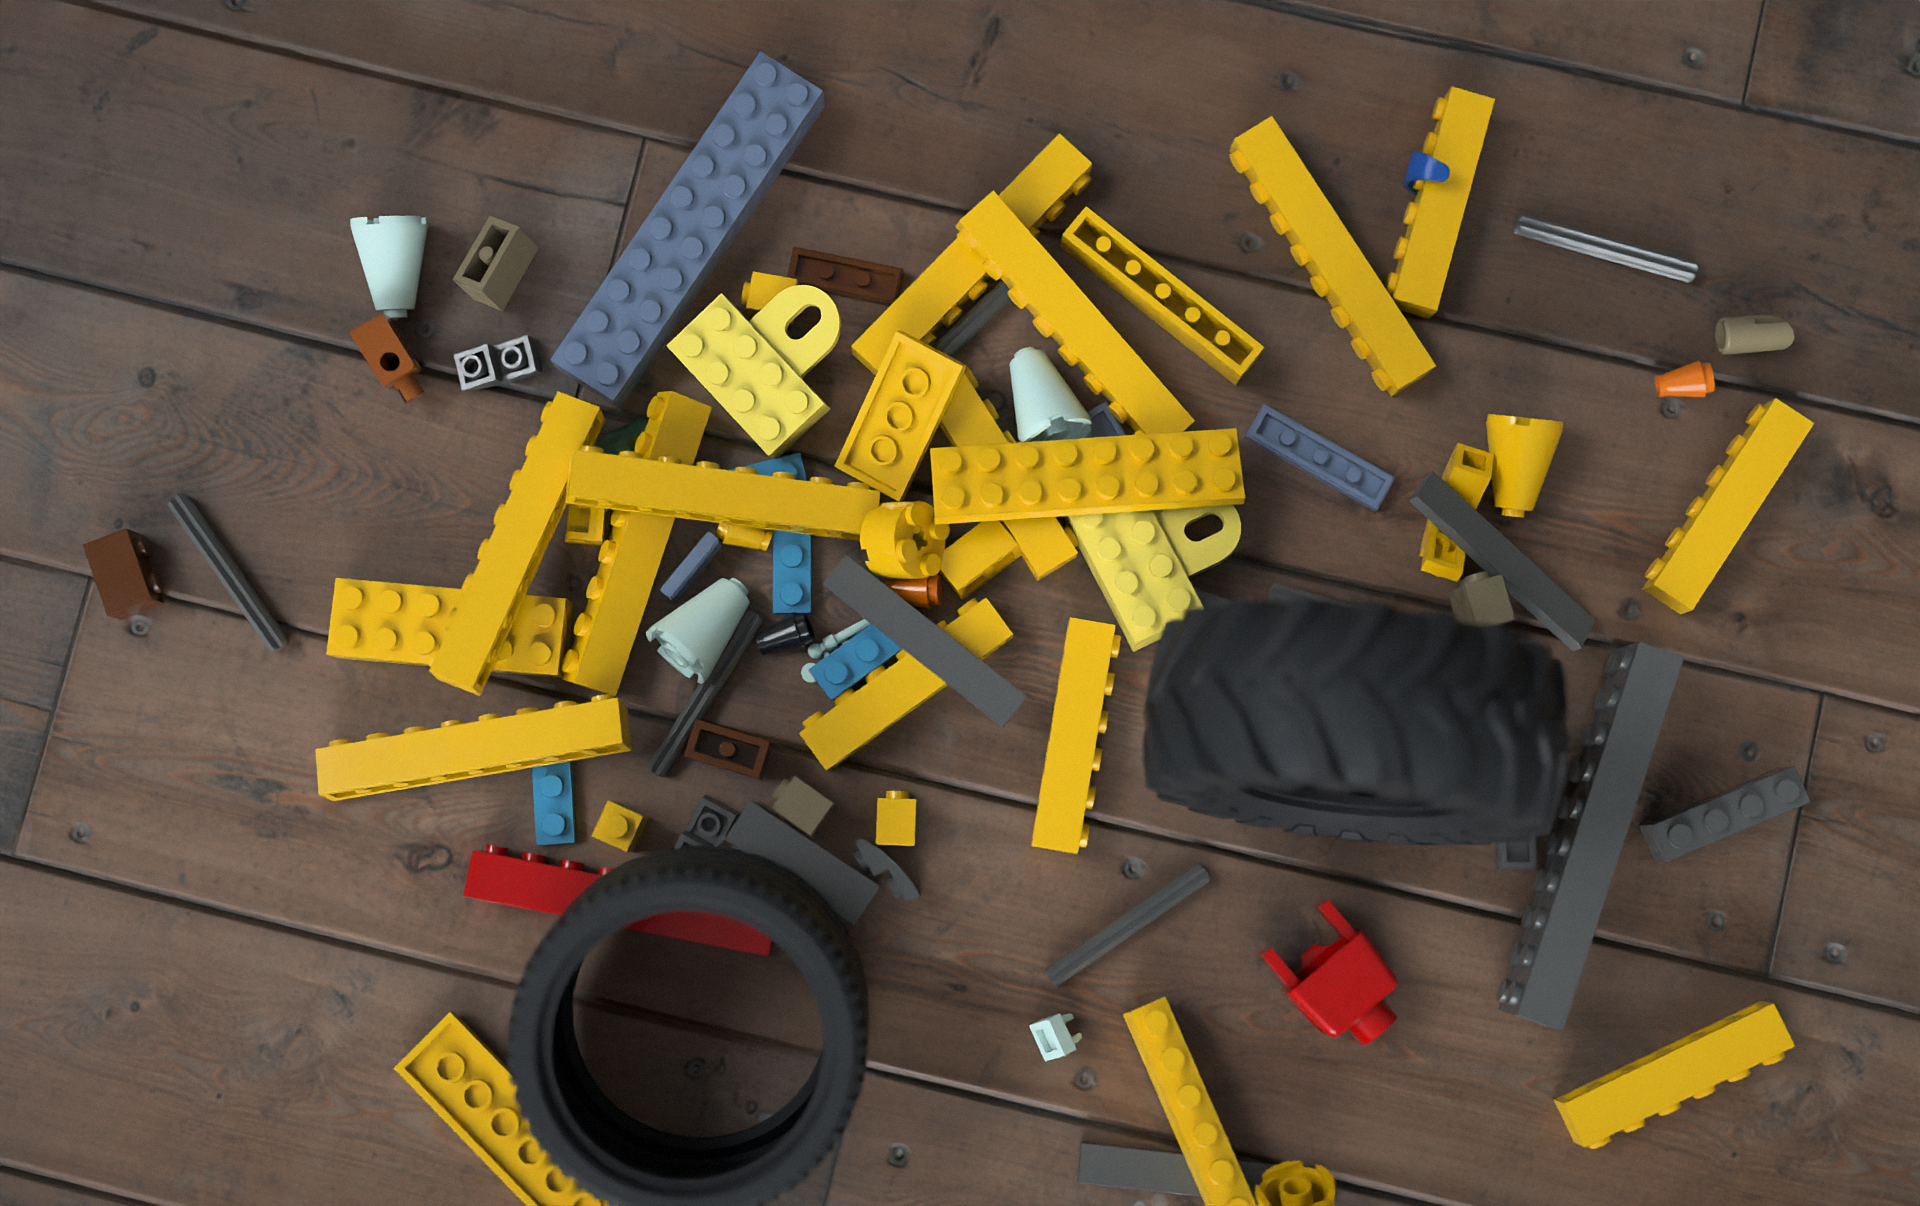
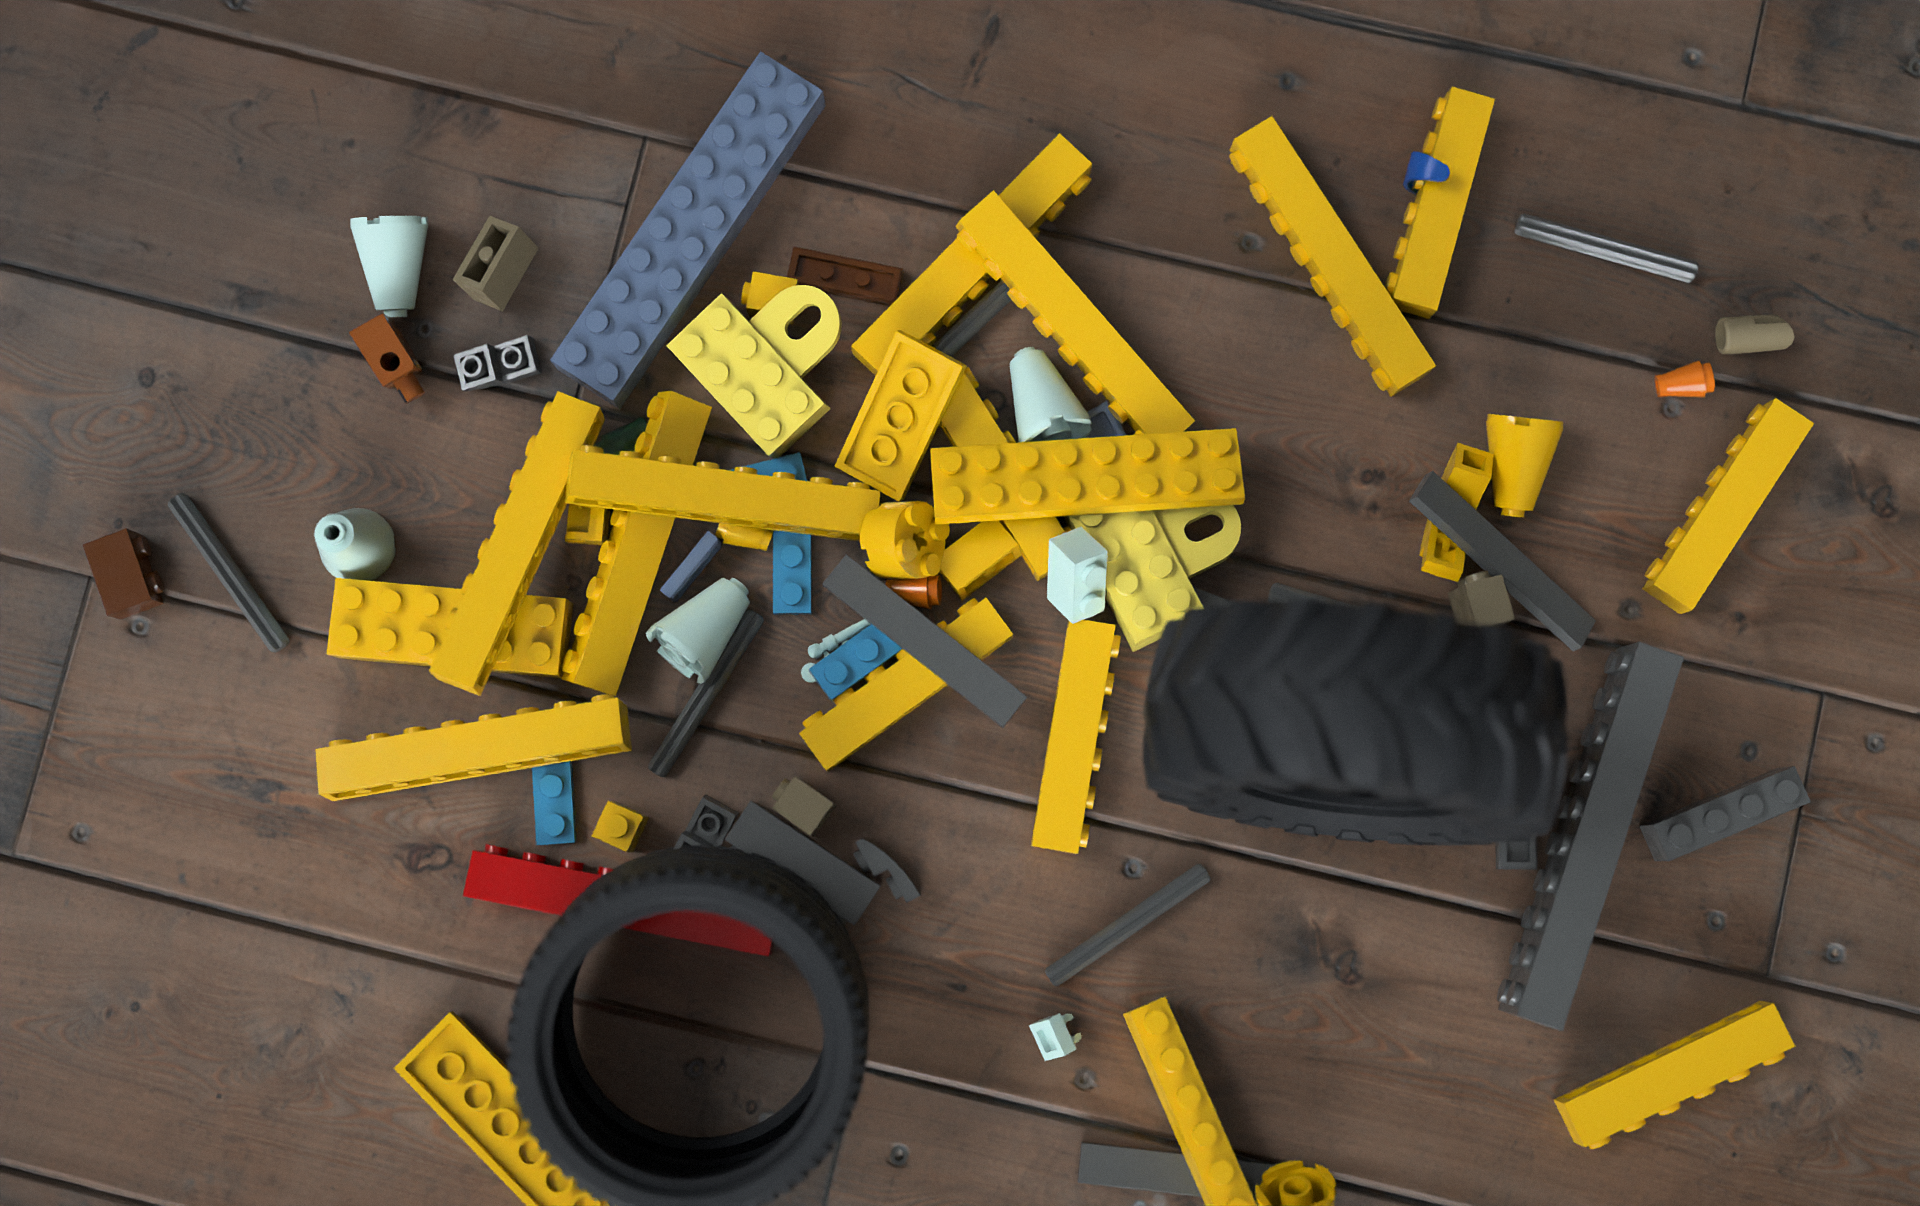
reddish brown brick [684,719,773,780] -> none
black cone [756,612,815,655] -> none
yellow brick [876,791,917,846] -> none
yellow brick [1060,206,1264,385] -> none
sand blue tile [1244,404,1396,512] -> none
red piece [1258,899,1398,1046] -> none
none -> light aqua cone [314,508,396,581]
none -> light aqua brick [1047,527,1108,624]

